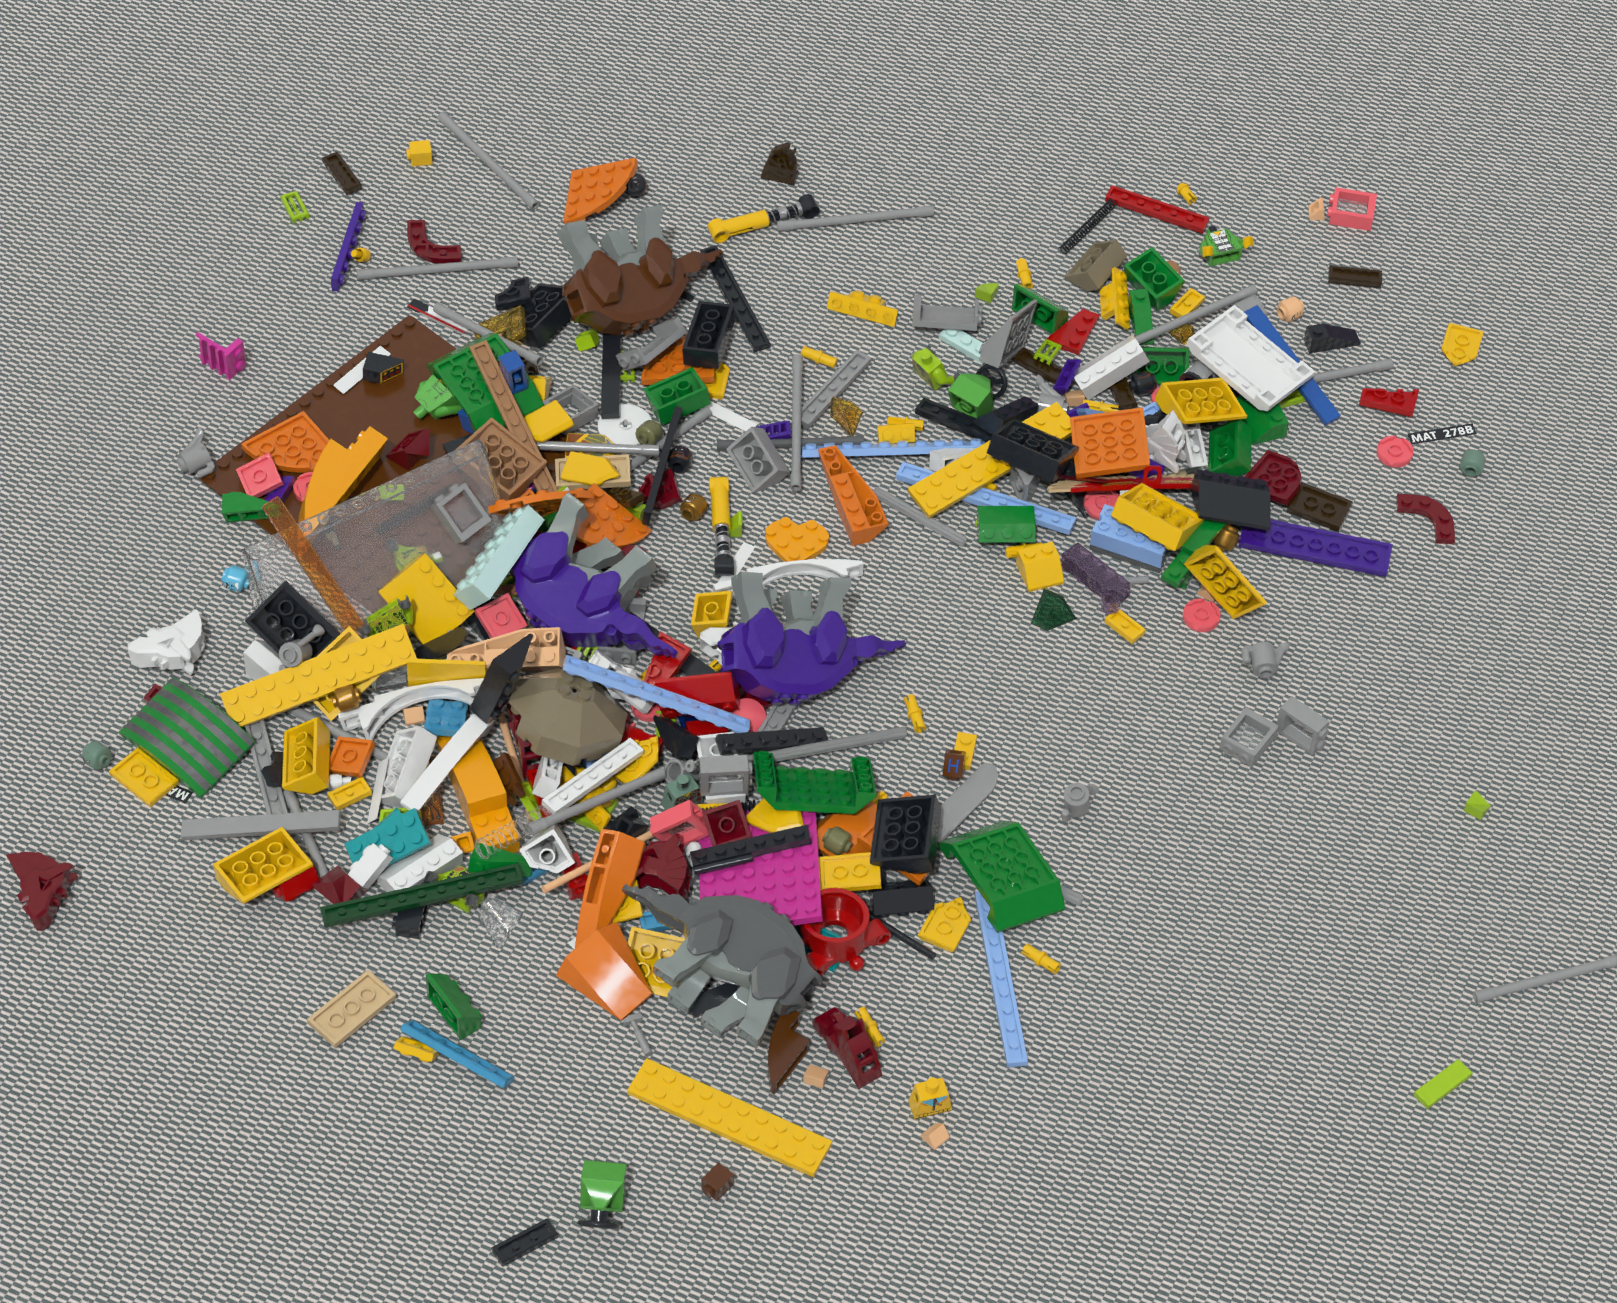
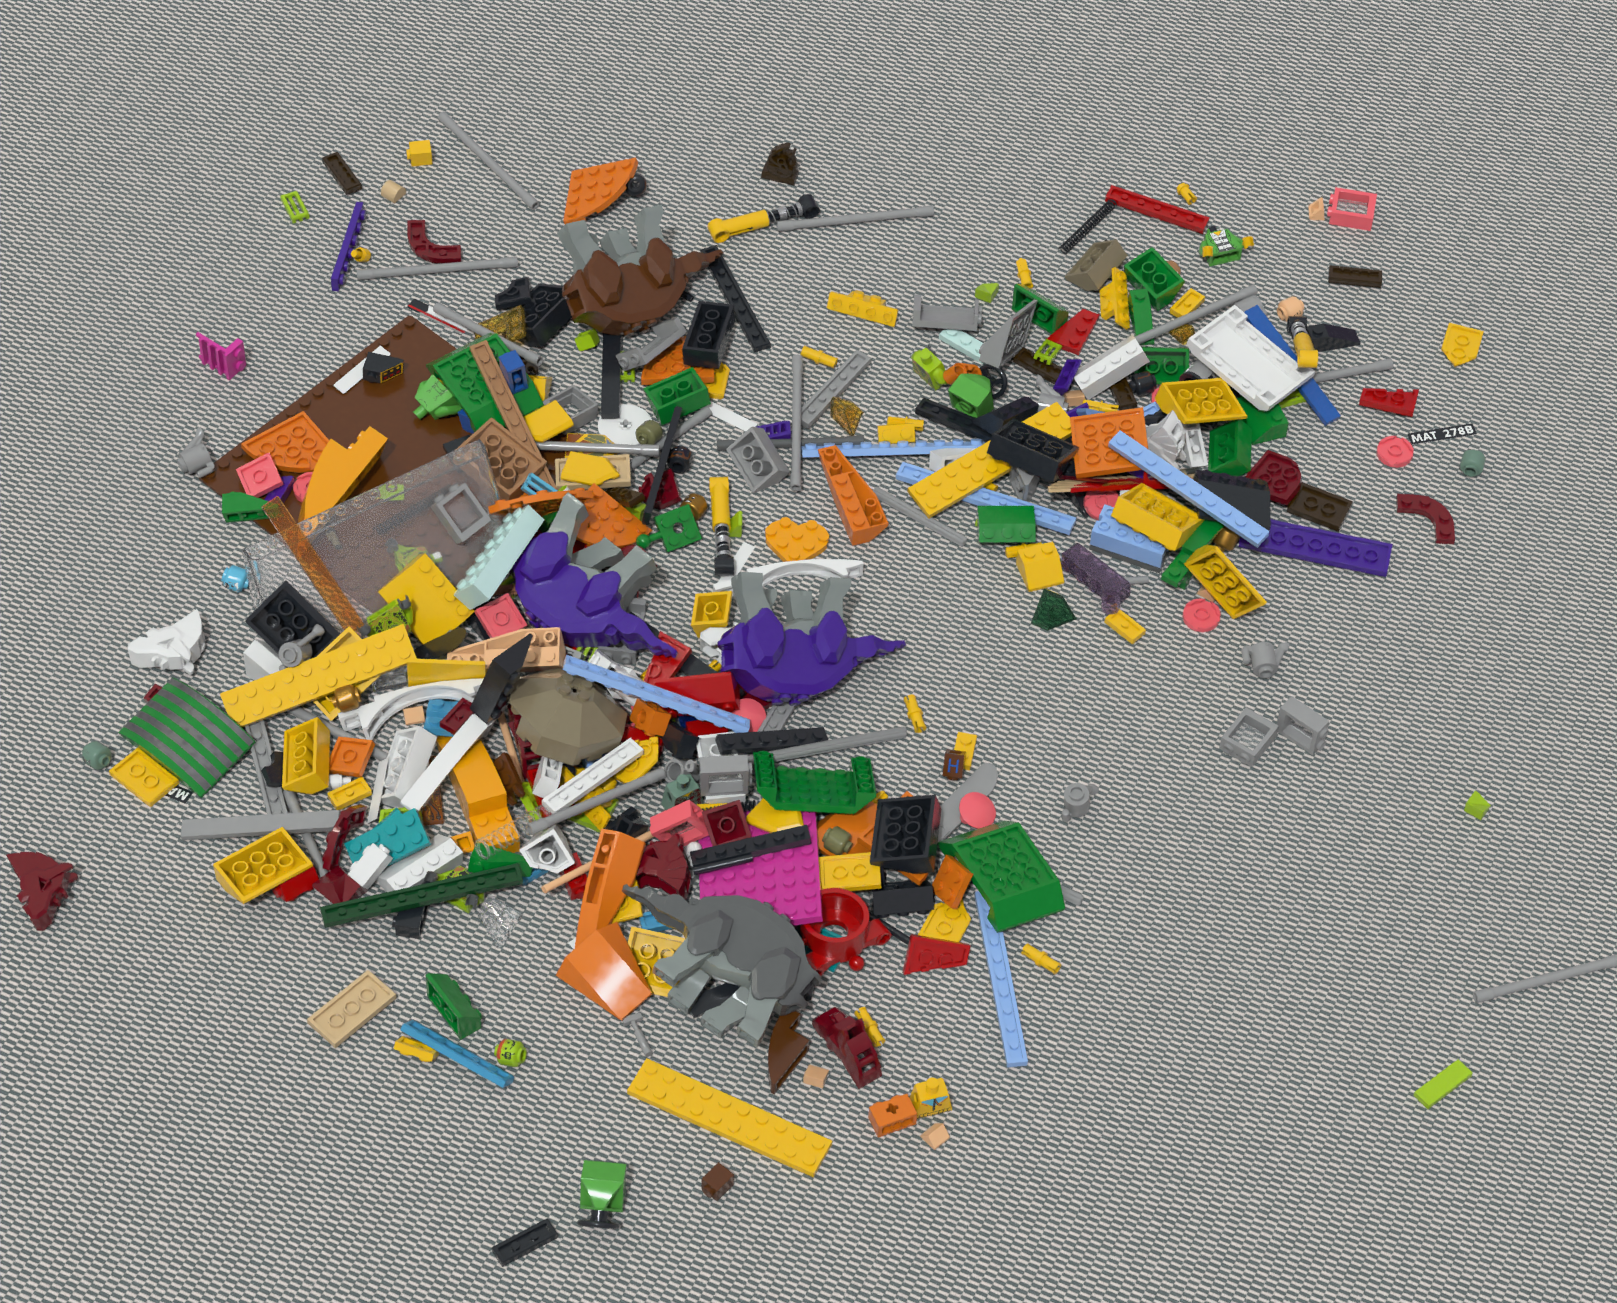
dark red slope [386,427,430,470] -> none
none -> dark red plate [322,804,367,870]
none -> tan brick [381,180,406,204]
none -> dark red plate [440,698,475,735]
none -> lime head [494,1039,527,1067]
none -> medium azure tile [521,473,558,495]
none -> orange brick [629,698,671,737]
none -> green plate [636,504,702,553]
none -> orange brick [868,1094,917,1138]
none -> red wing [902,934,970,975]
none -> orange plate [932,855,973,909]
none -> orange beam [943,363,982,385]
none -> coral dish [959,792,996,829]
none -> light blue plate [1108,430,1269,548]
none -> yellow piece [1287,316,1318,368]

